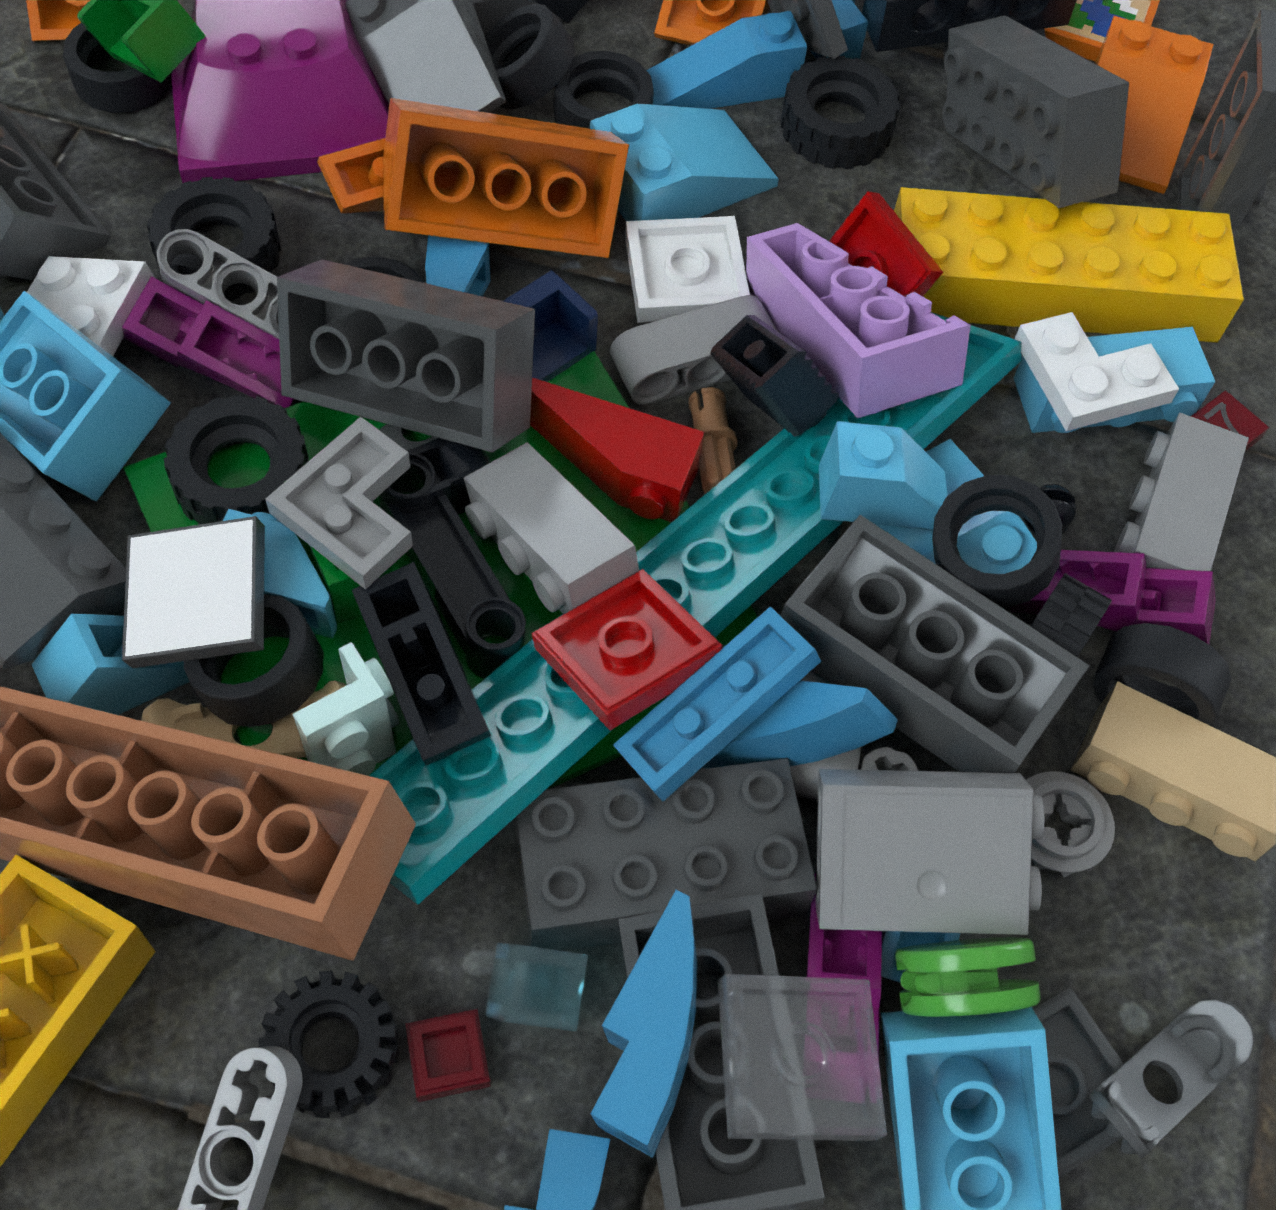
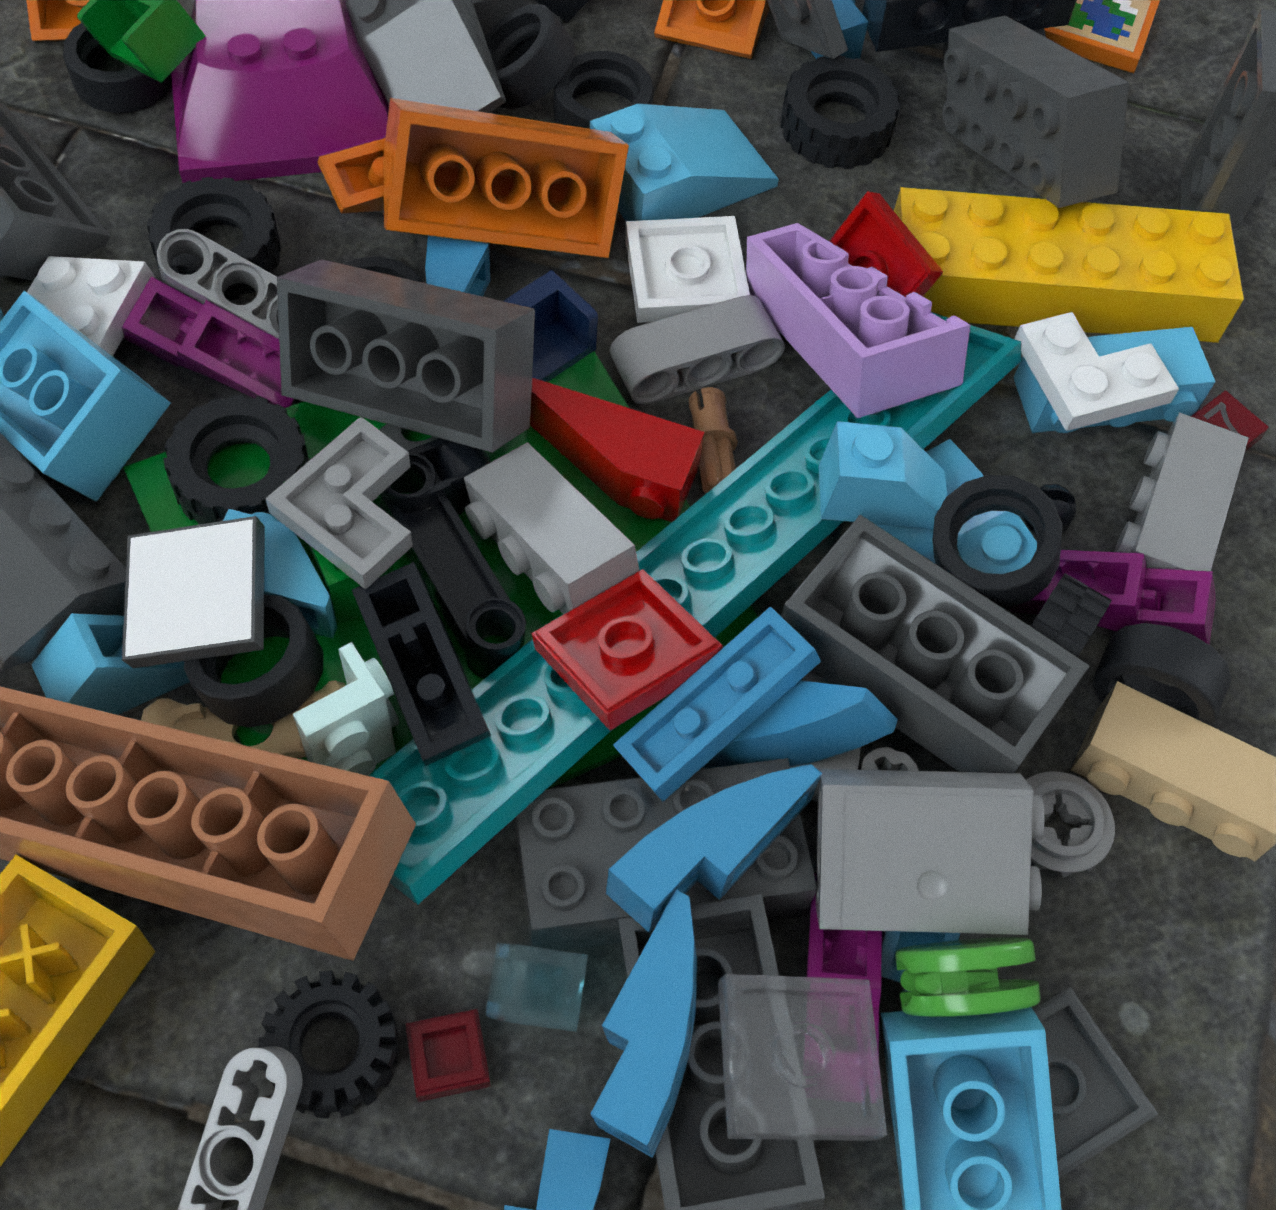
dark azure slope [646,11,807,109] -> none
black brick [710,315,839,437] -> none
dark grey piece [1089,998,1255,1159] -> none
orange slope [1095,16,1214,194] -> none
none -> dark azure slope [606,764,822,933]

